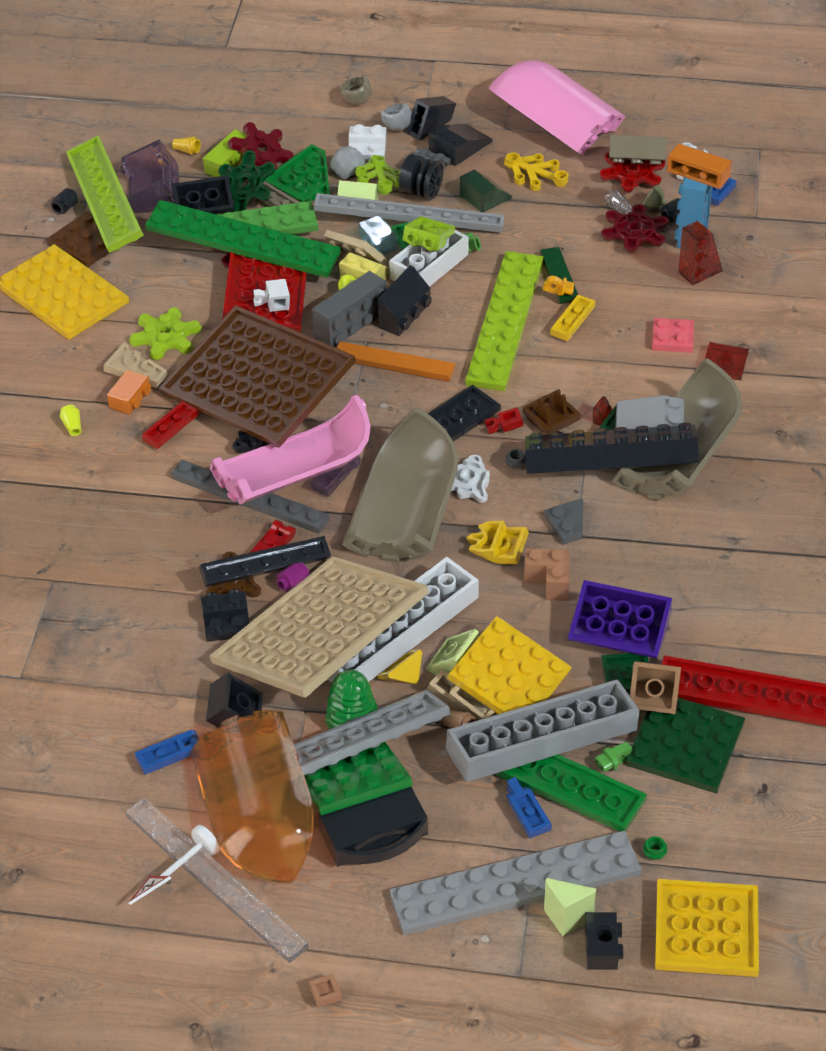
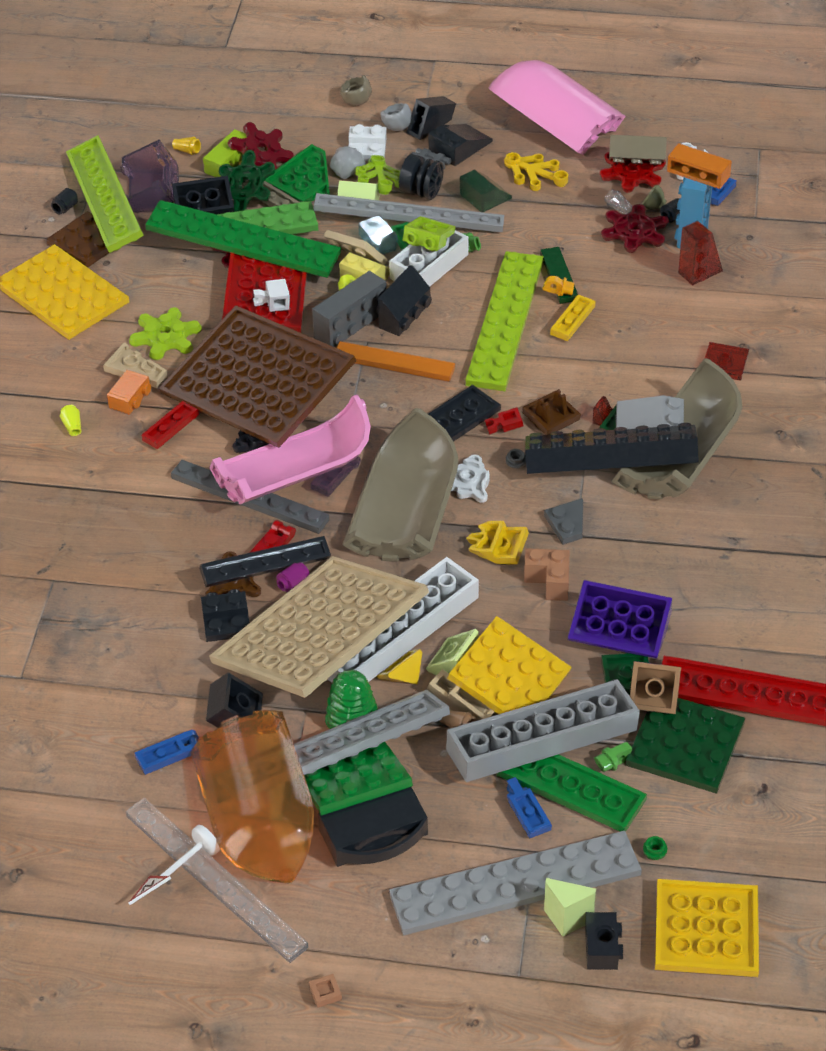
coral plate [652,318,694,353] -> none

